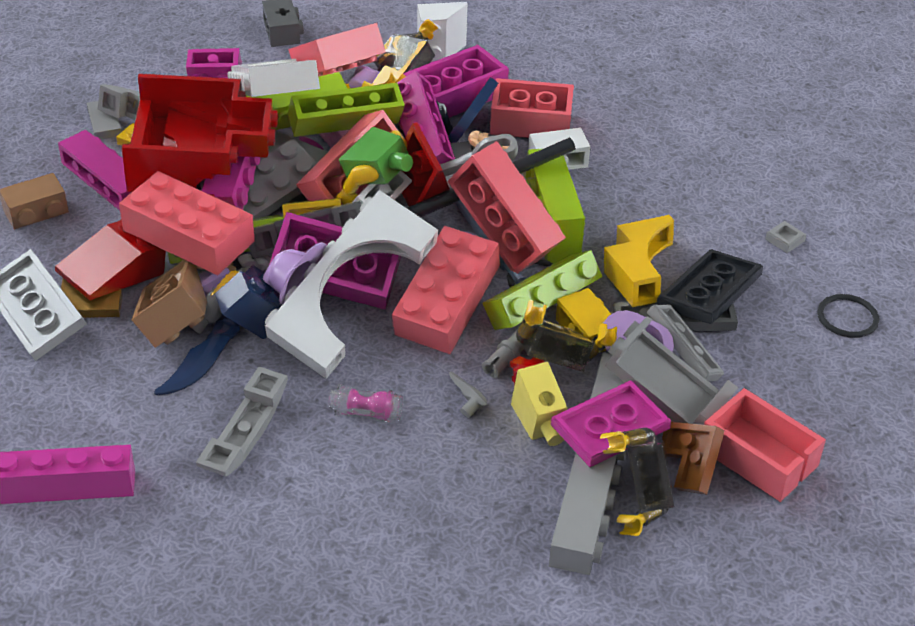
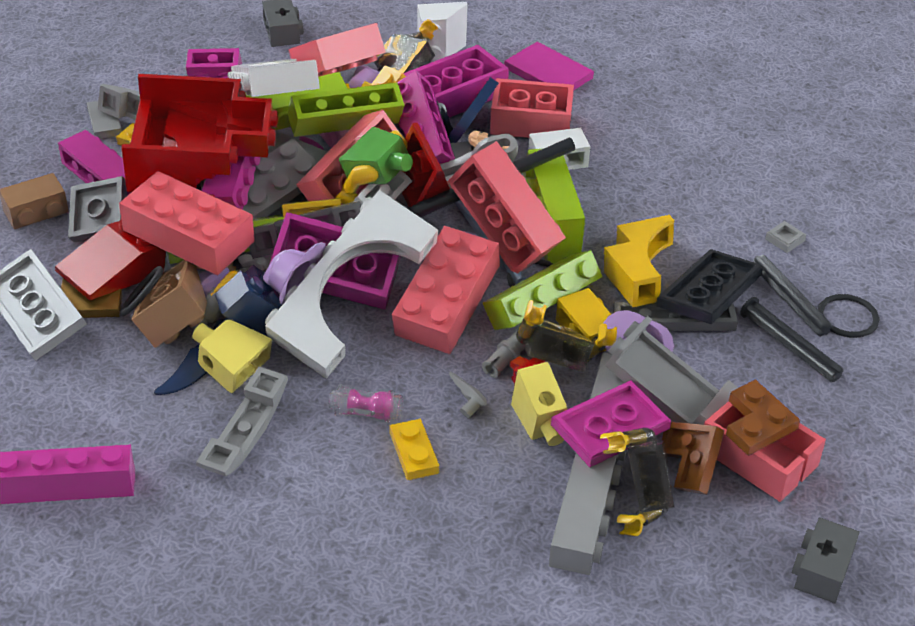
light grey tile [647,305,724,382] -> none
none -> flat silver plate [68,176,127,242]
none -> black piece [120,266,164,316]
none -> light yellow torso [192,320,272,393]
none -> yellow plate [389,419,439,480]
none -> dark pink tile [504,41,594,91]
none -> dark orange plate [726,379,800,456]
none -> black axle [740,297,844,382]
none -> black axle [753,254,832,337]
none -> dark grey brick [791,517,860,604]

